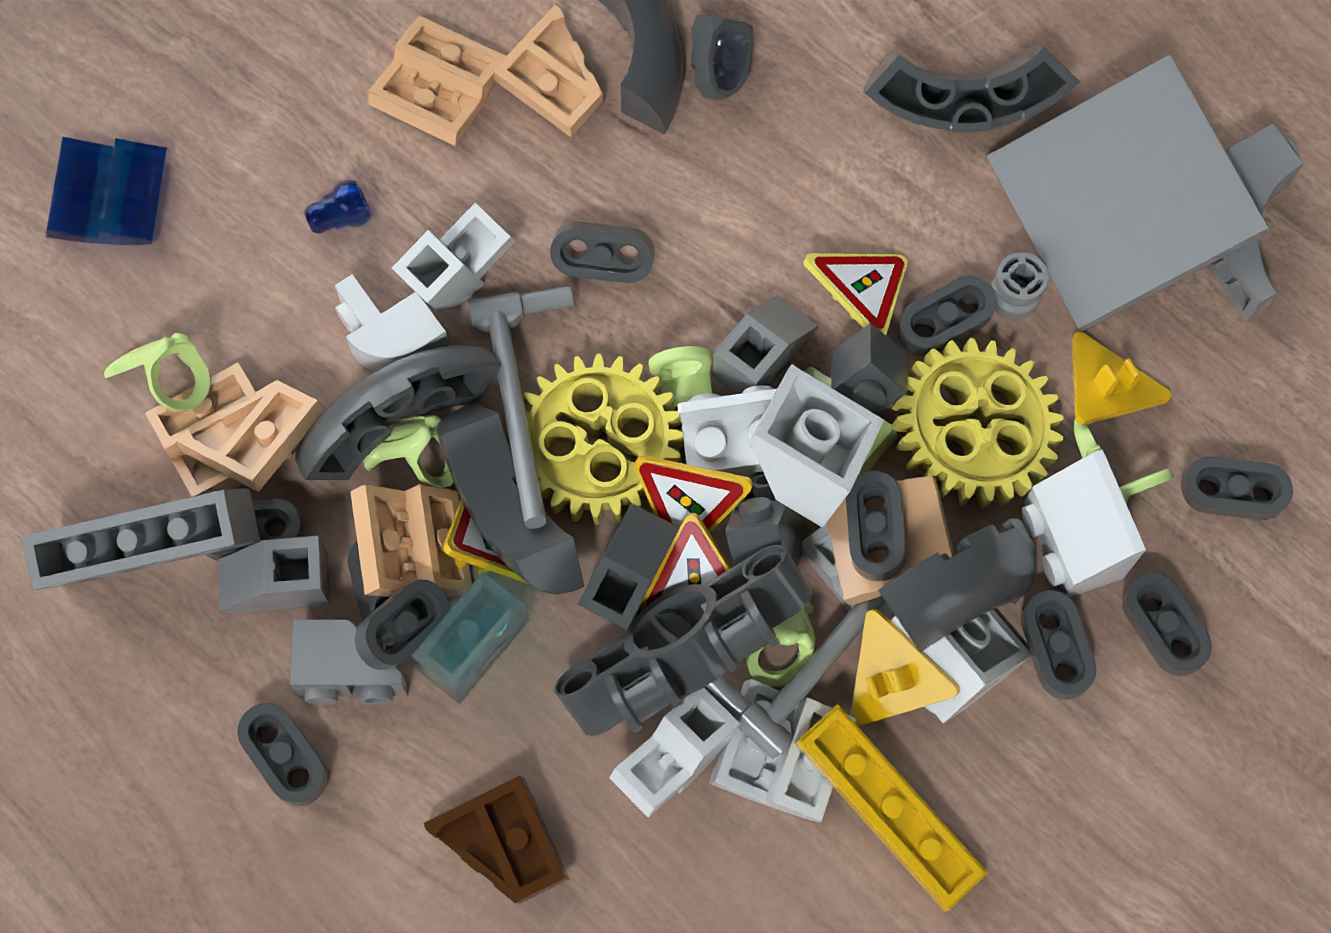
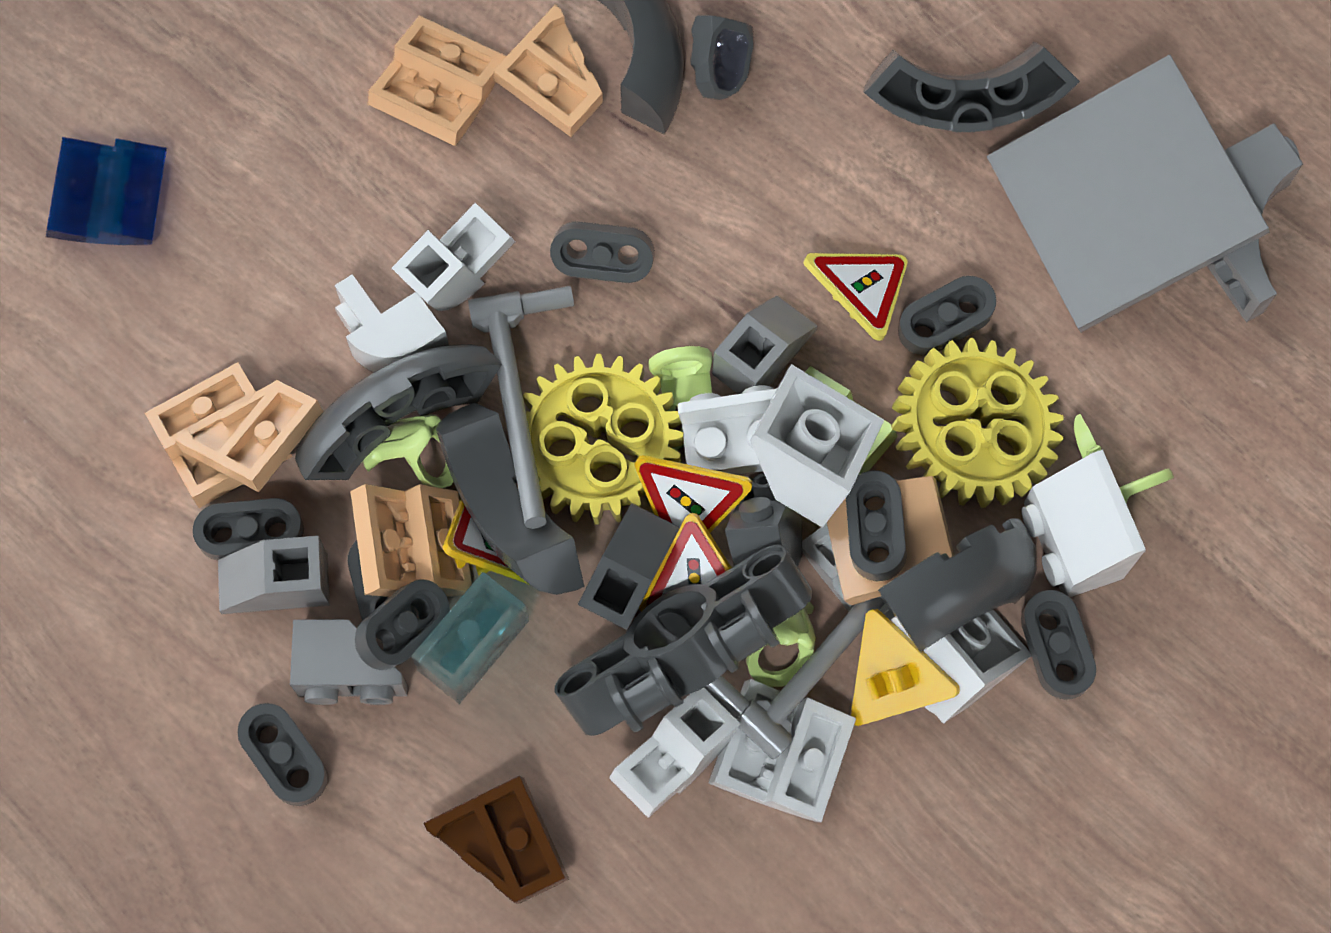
light grey brick [21,489,260,590] -> none
yellowish green piece [104,333,211,412] -> none
clear blue piece [304,180,372,234] -> none
yellow tile [794,704,988,911] -> none
dark grey brick [831,323,907,415] -> none
light grey wheel [991,252,1049,320] -> none
yellow piece [1072,331,1172,425] -> none
dark grey plate [1122,572,1212,676] -> none
dark grey plate [1181,457,1293,520] -> none

